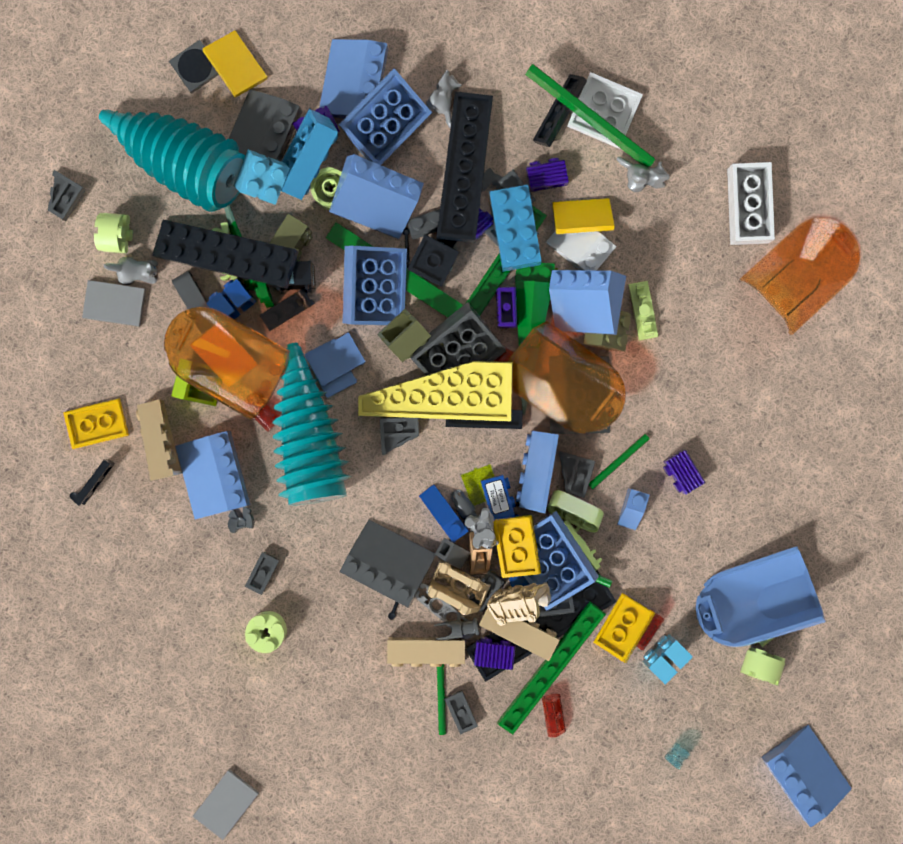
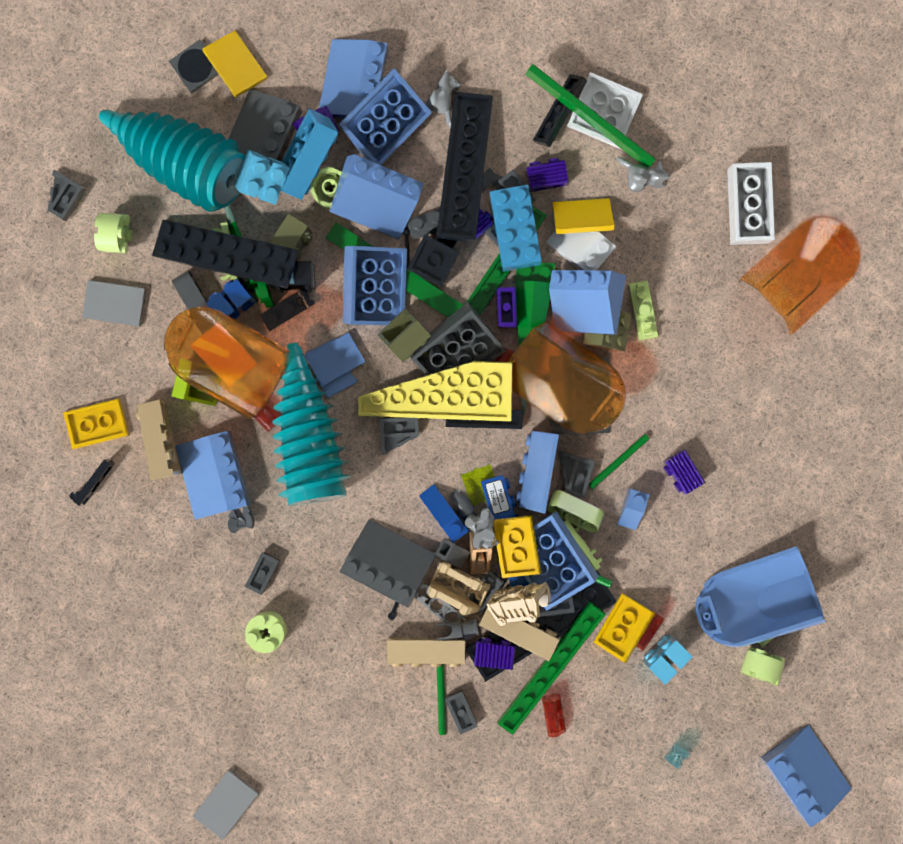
light grey animal [104,257,158,285] -> none

